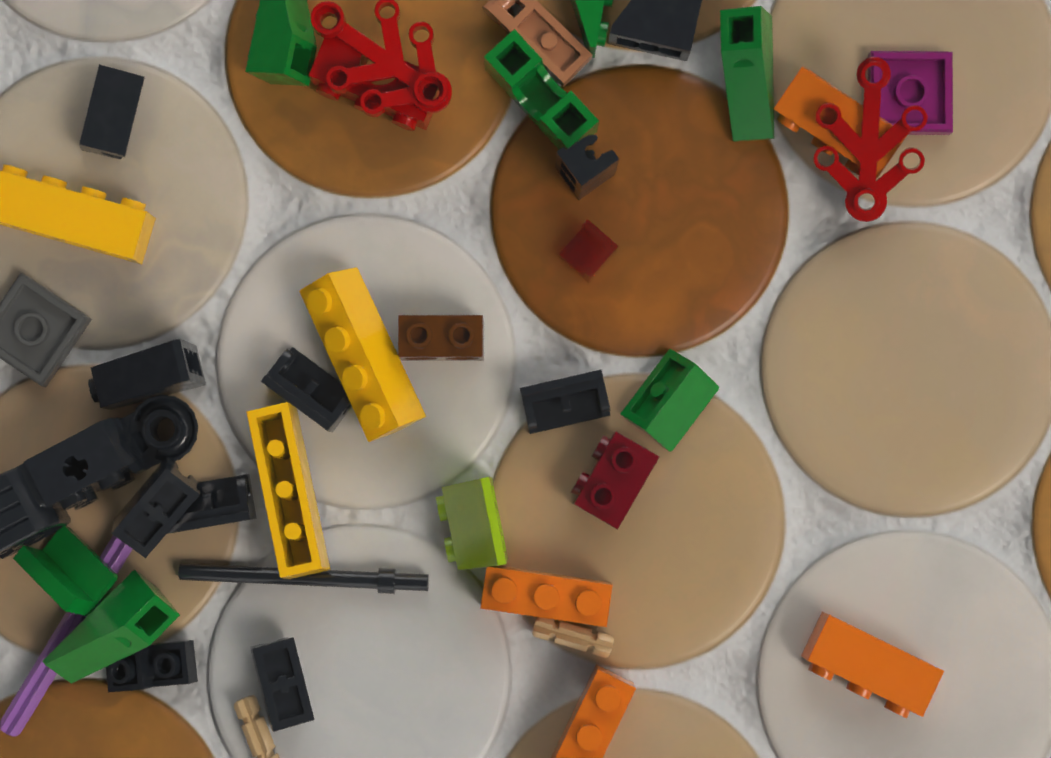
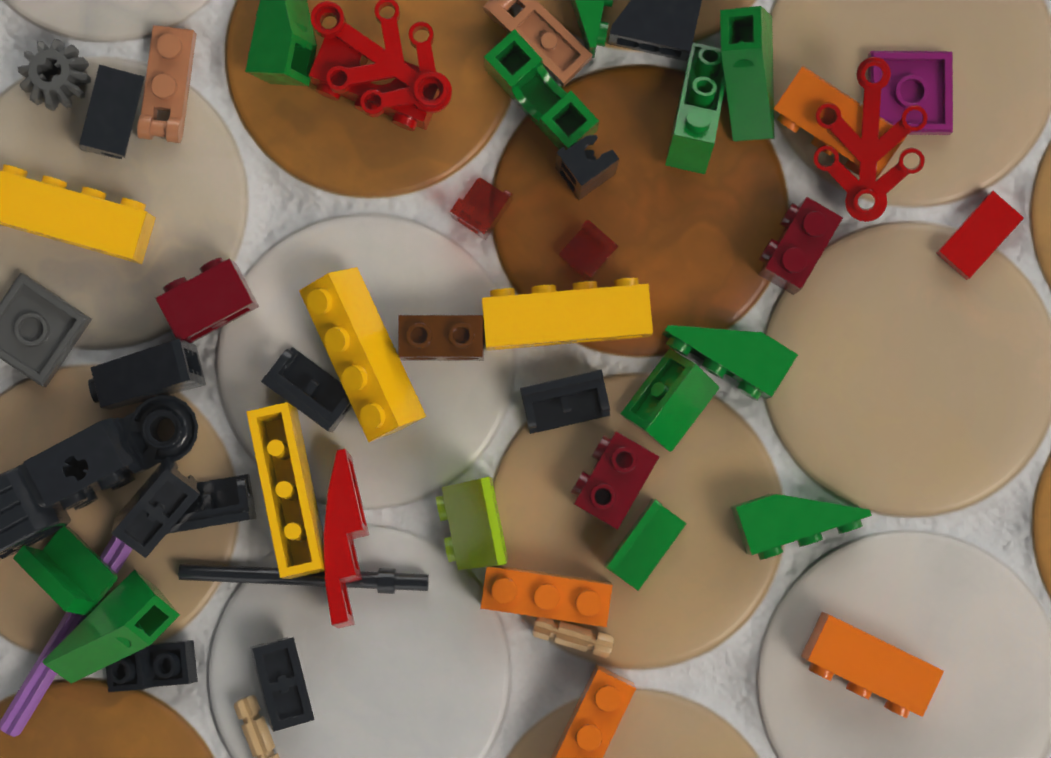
none -> dark grey gear [17,39,91,111]
none -> nougat plate [137,25,197,143]
none -> dark red brick [155,257,259,343]
none -> red slope [324,449,369,629]
none -> clear red panel [450,178,513,240]
none -> yellow brick [482,278,653,351]
none -> green panel [604,499,687,591]
none -> green slope [662,325,798,401]
none -> green slope [665,42,725,174]
none -> green slope [731,494,872,560]
none -> dark red brick [758,197,843,295]
none -> red tile [936,191,1024,280]

